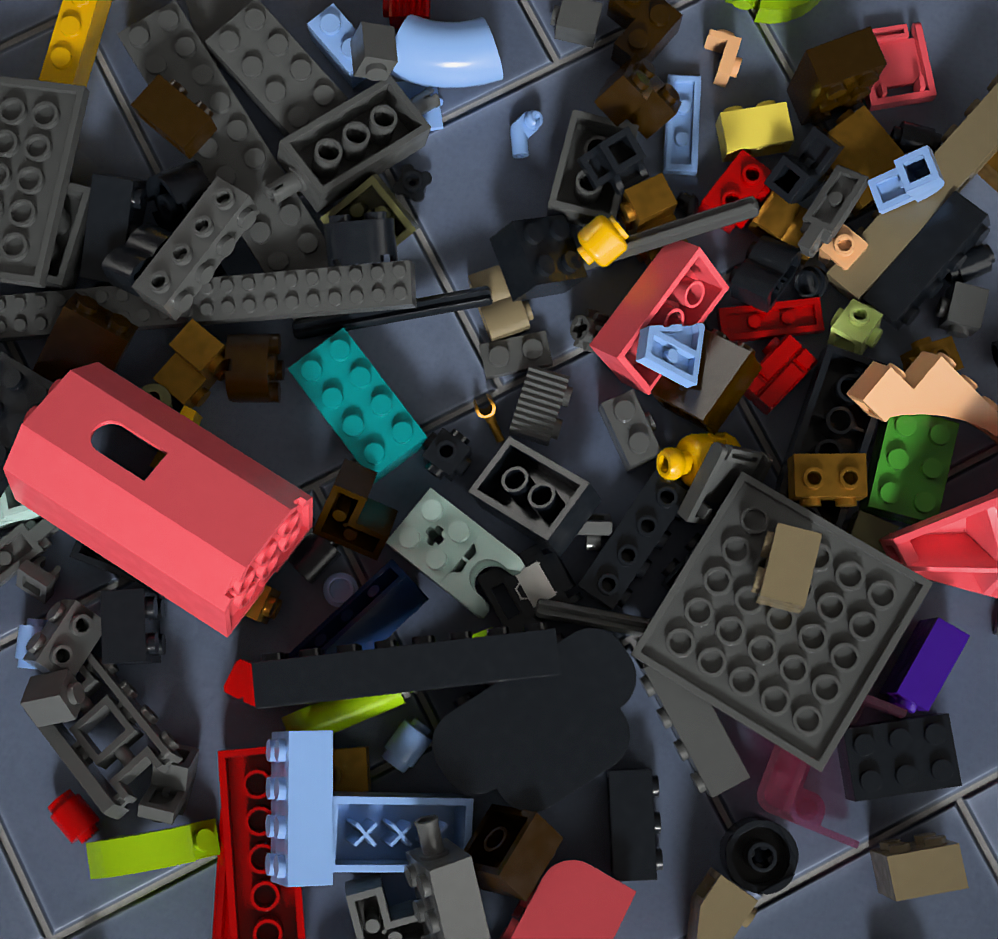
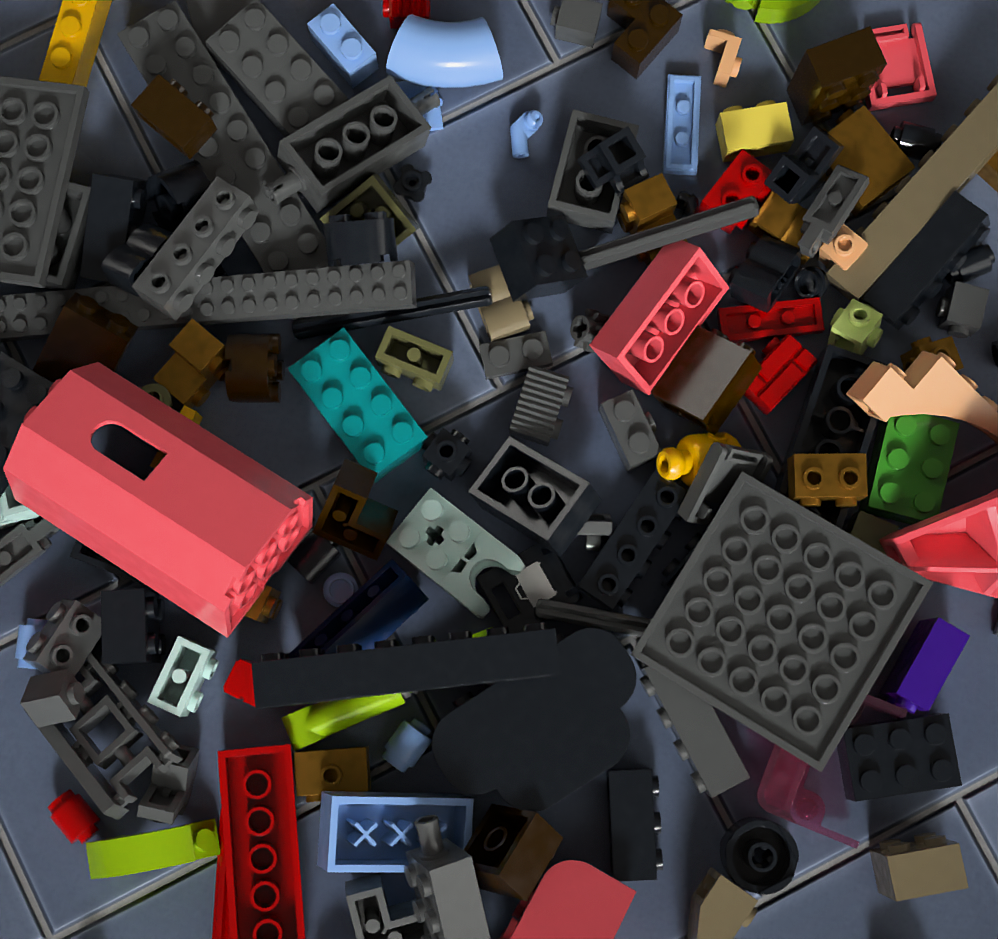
dark grey tile [16,555,61,604] -> none
light blue brick [265,730,333,887] -> none
dark grey brick [350,21,398,81] -> none
pearl gold hand [473,394,505,443] -> none
yellow head [576,215,629,267] -> none
dark brown brick [594,53,682,140] -> none
light blue wing [635,323,705,388] -> none
dark tan brick [751,523,822,614] -> none
light blue brick [867,145,945,214] -> none
none -> light aqua brick [147,636,219,717]
none -> olive brick [375,325,454,392]

